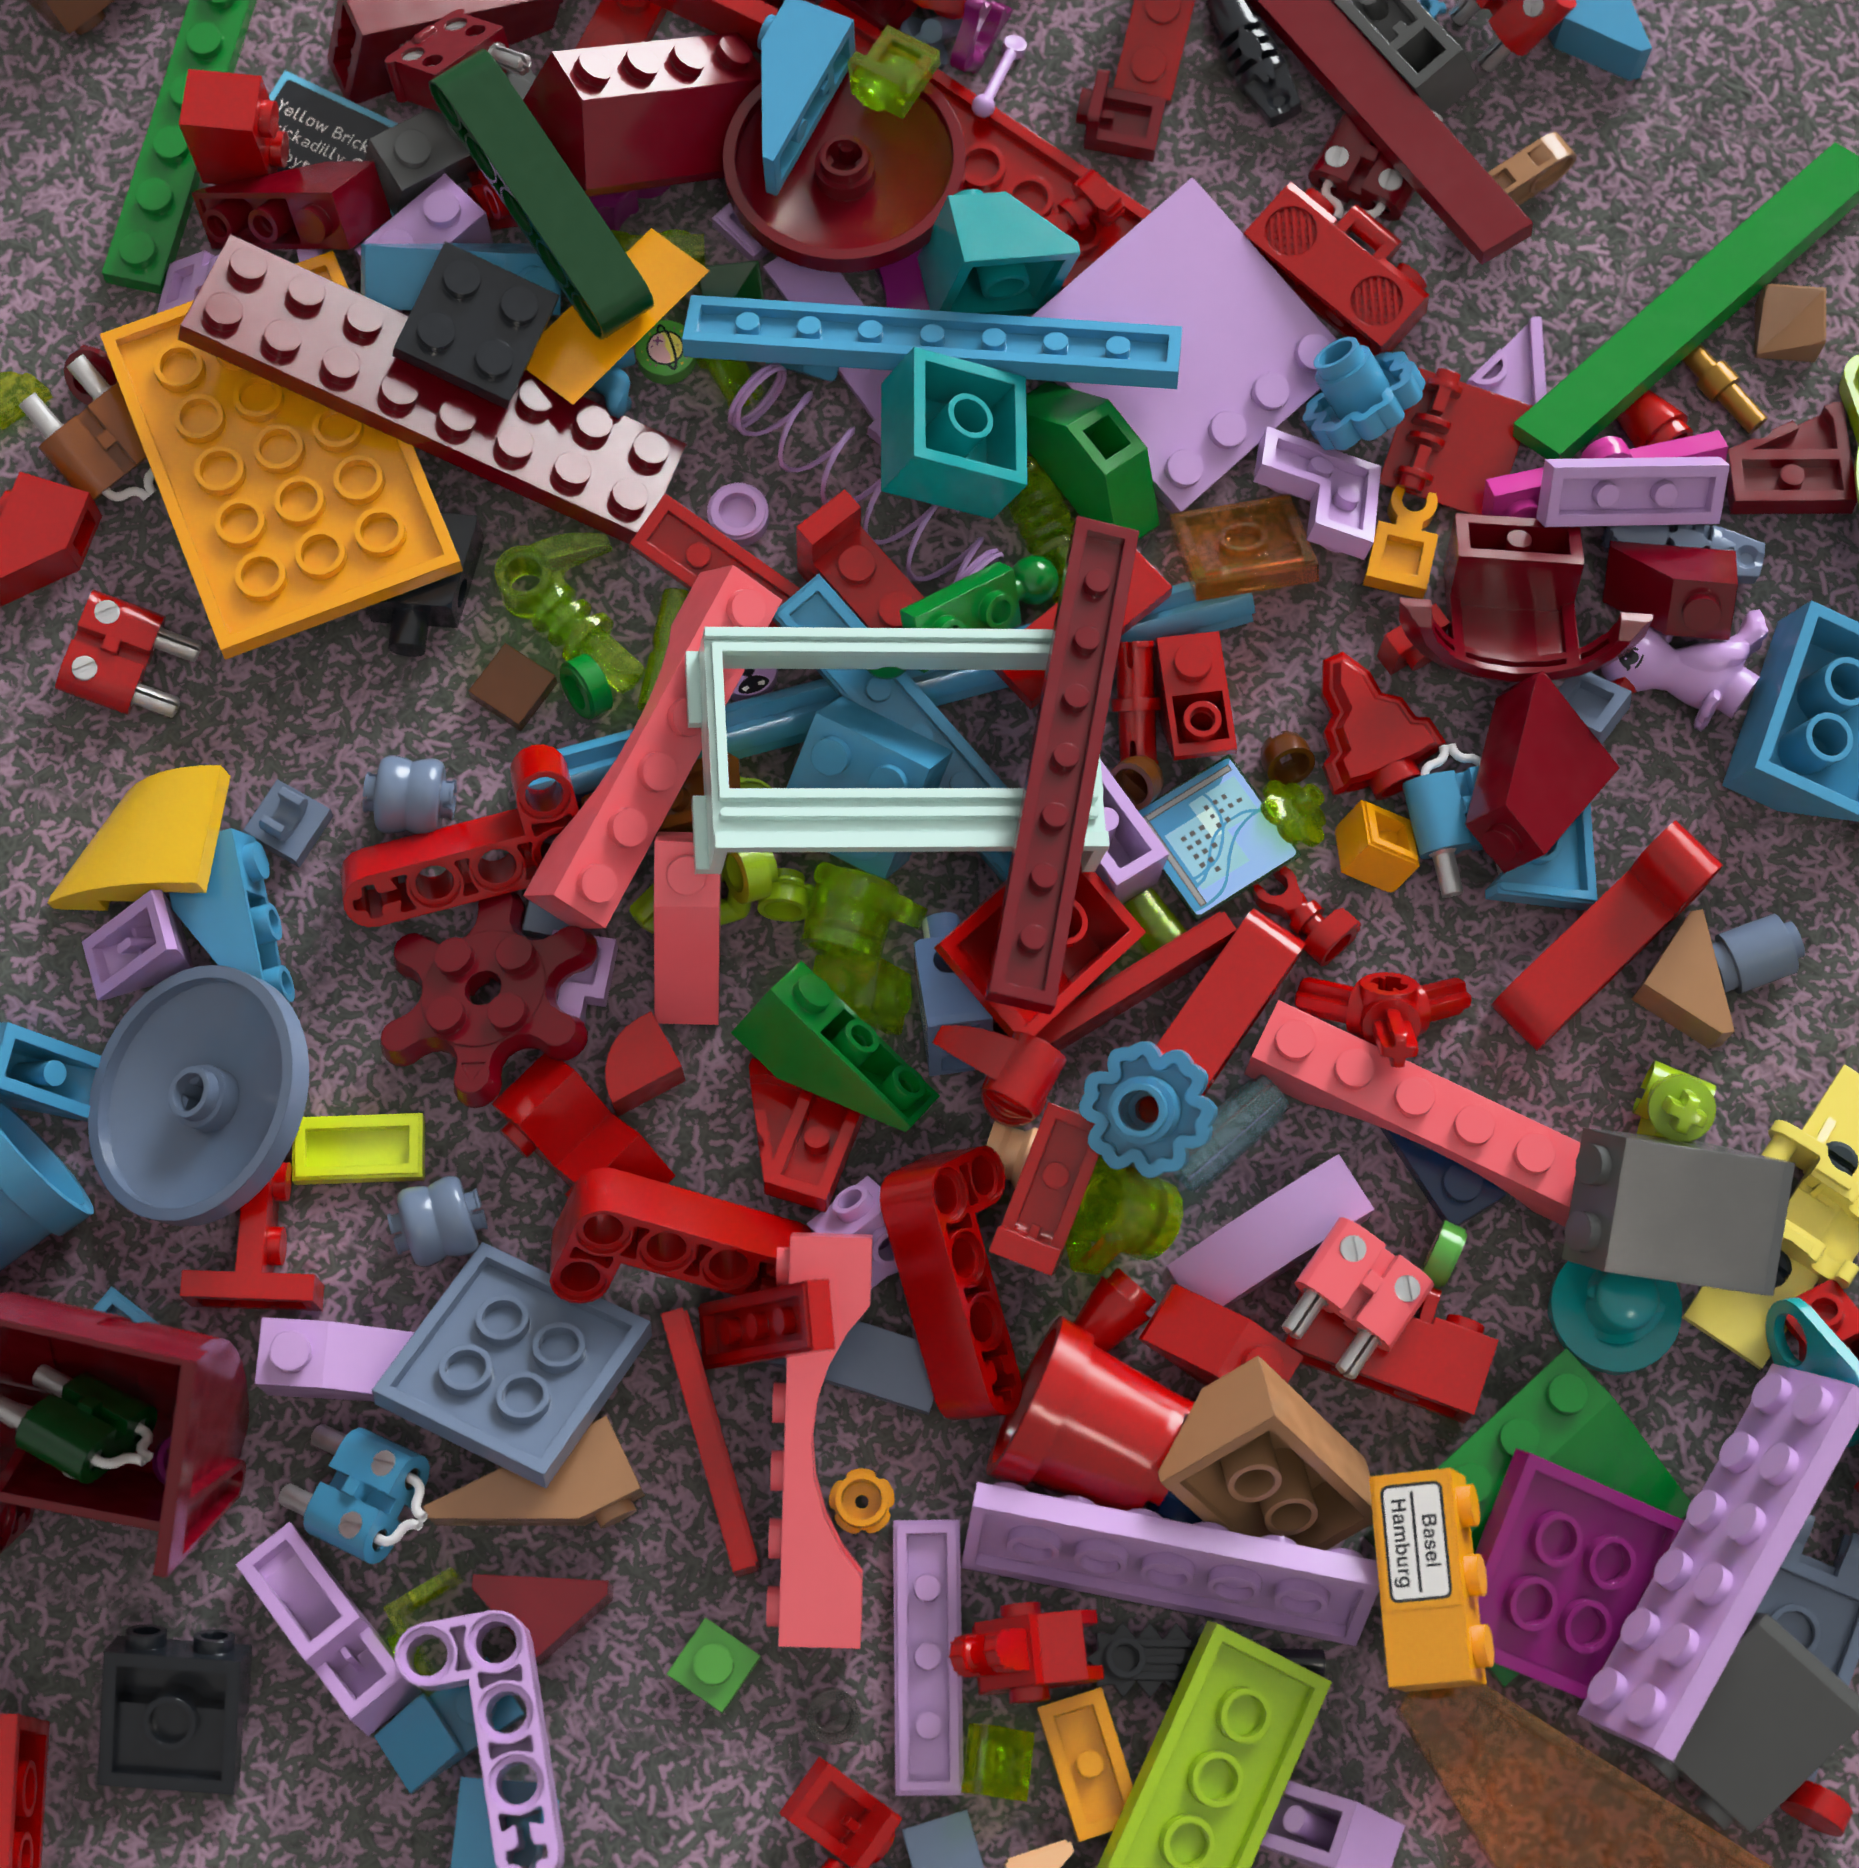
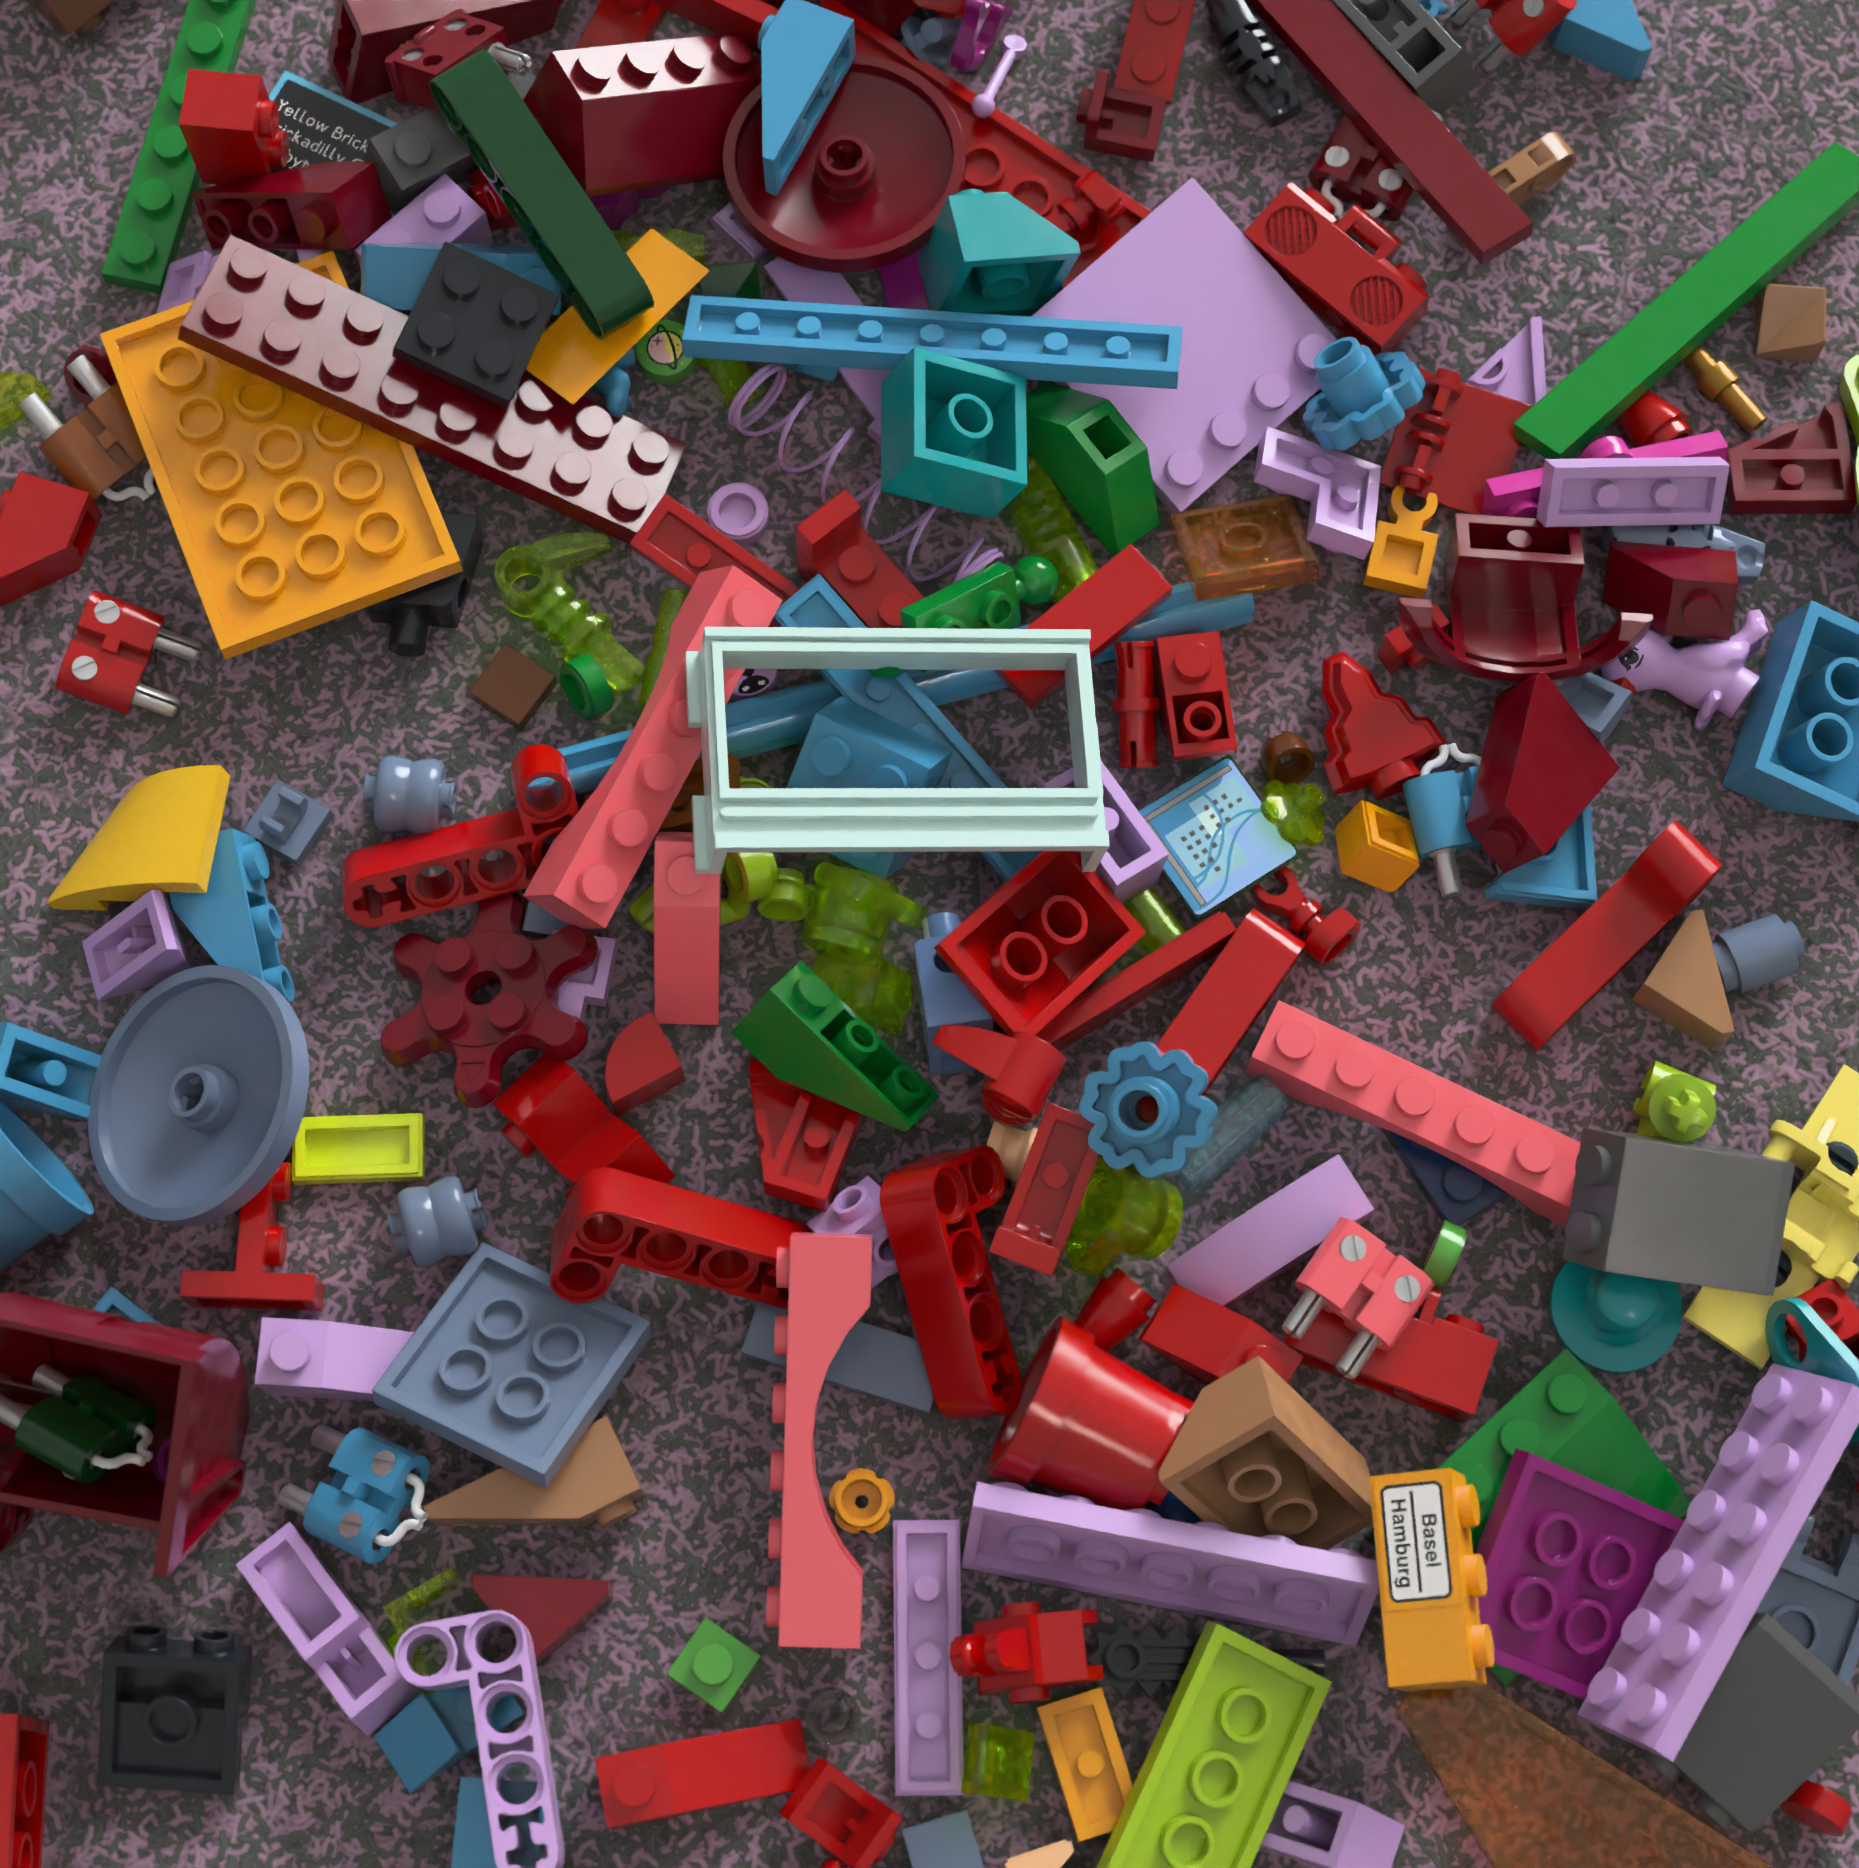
red tile [660,1307,761,1578] -> none
red tile [698,1279,835,1370] -> none
clear neon green bracket [848,25,941,119] -> none
dark red plate [985,516,1139,1015] -> none
reddish brown hinge [1110,755,1164,810] -> none
red bush [1295,972,1472,1068] -> none
none -> red slope [595,1719,810,1830]

